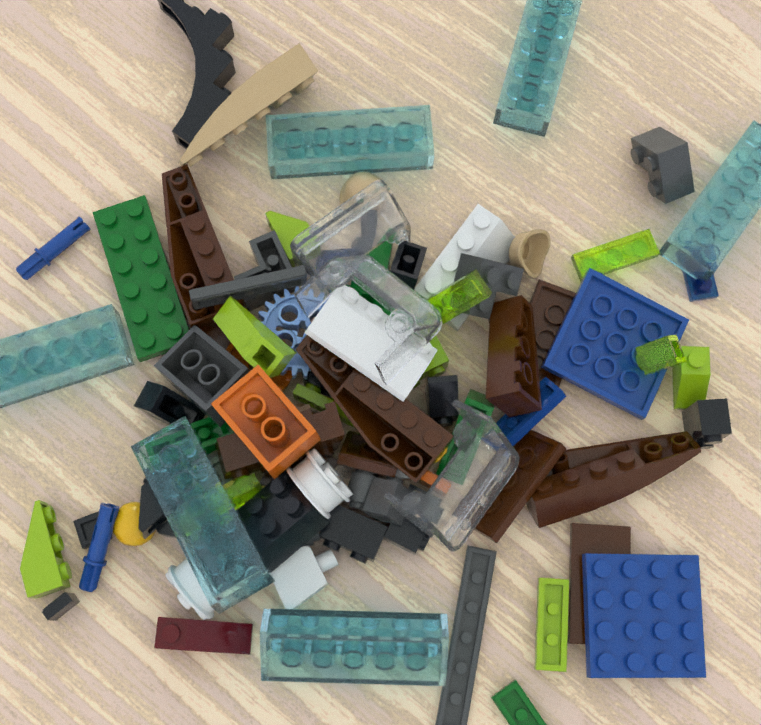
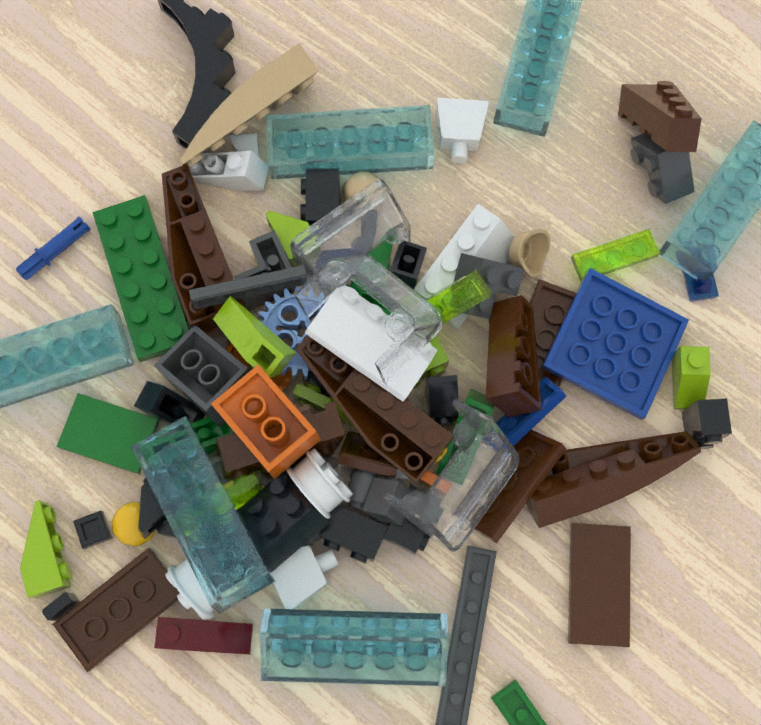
blue axle [79,503,120,592] -> none
lime plate [534,577,569,672] -> none
blue plate [582,553,706,678] -> none
clear neon green brick [635,335,687,375] -> none
none -> reddish brown tile [52,548,179,672]
none -> green tile [56,393,160,475]
none -> white slope [185,151,269,191]
none -> white tile [230,133,259,157]
none -> black brick [300,168,340,230]
none -> white torso [436,98,489,163]
none -> reddish brown wedge [618,81,702,152]

